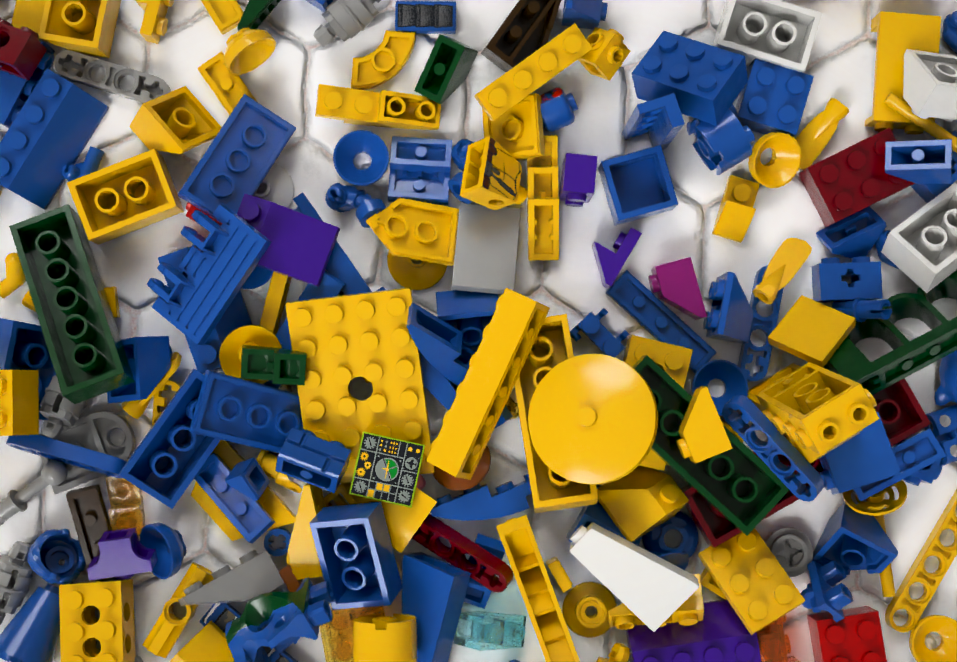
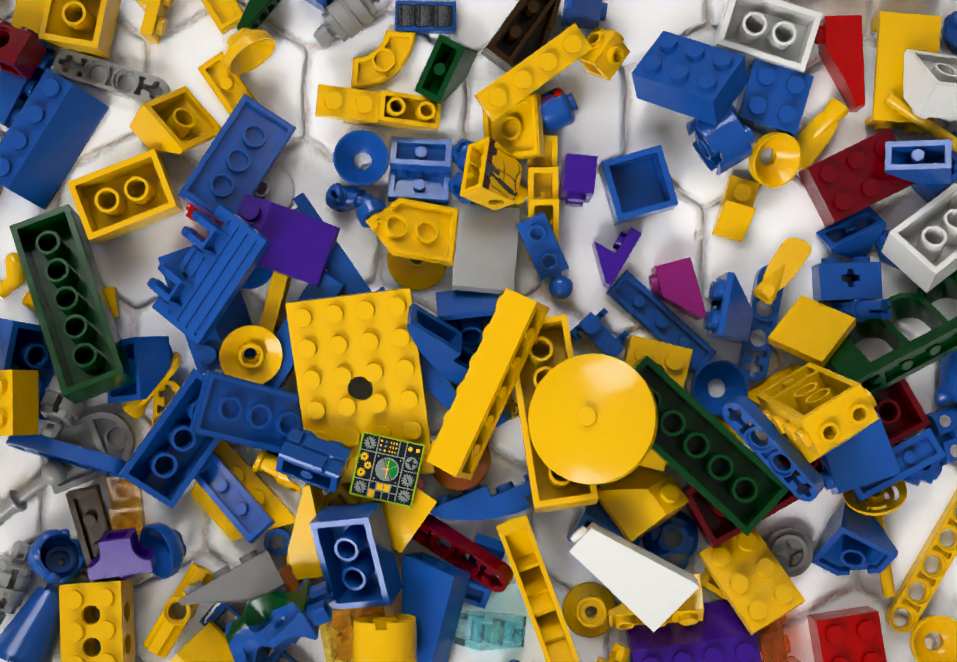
blue arm [62,146,104,181] -> none
blue slope [225,457,271,501] -> none
dark green slope [241,345,307,385] -> none
yellow tile [546,557,573,593] -> none
blue fence [622,93,685,150] -> none
yellow slope [677,386,732,464] -> none
blue hips [801,560,853,622] -> none
none -> blue plate [516,211,573,299]
none -> red slope [814,15,865,112]

